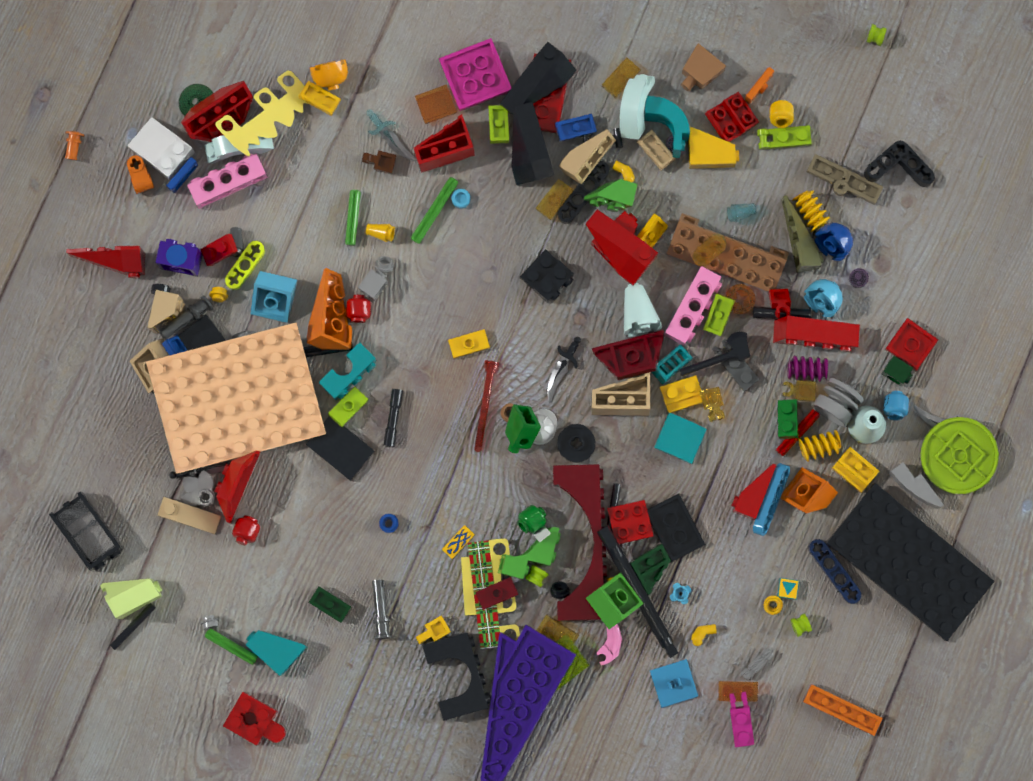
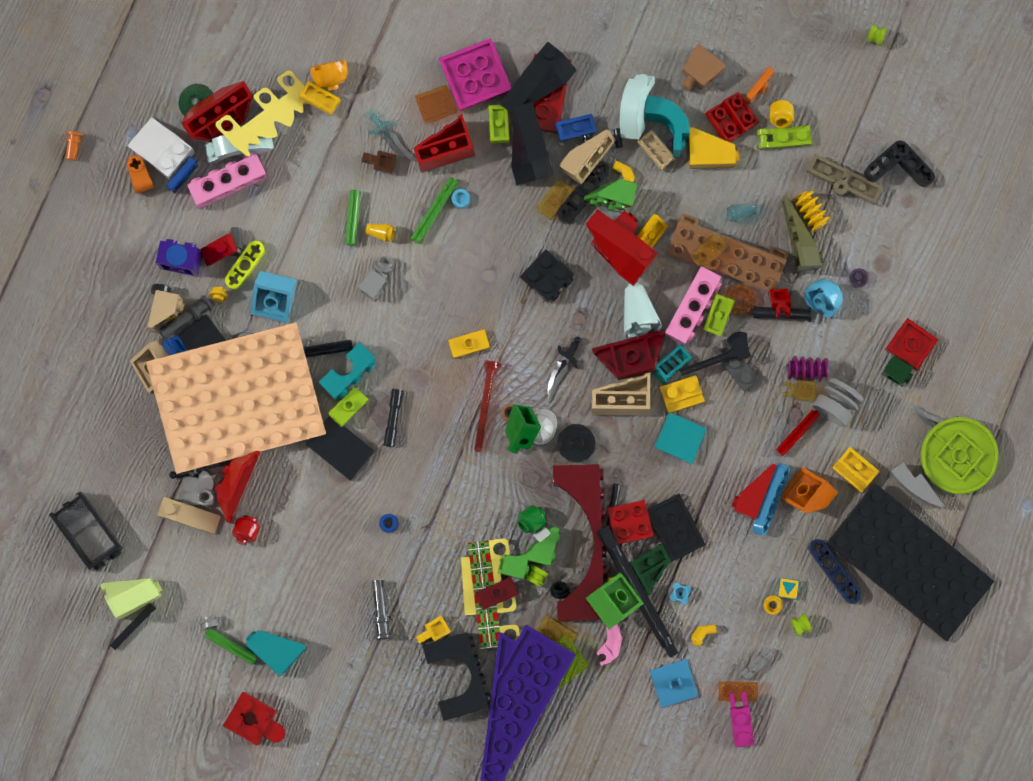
red wedge [66,246,146,278] -> none
orange wedge [307,268,352,350] -> none
dark green plate [308,586,352,623] -> none
red head [346,294,371,323] -> none
yellow sticker [442,525,475,559] -> none
clear yellow plate [602,57,641,99] -> none
clear yellow plate [699,387,725,422] -> none
red wedge [773,316,860,352] -> none
green plate [778,399,798,439] -> none
yellow piece [798,430,841,462] -> none
orange plate [803,684,882,736] -> none
blue cylinder [815,223,853,261] -> none
light aqua cone [847,406,886,444] -> none
dark azure head [883,391,909,421] -> none

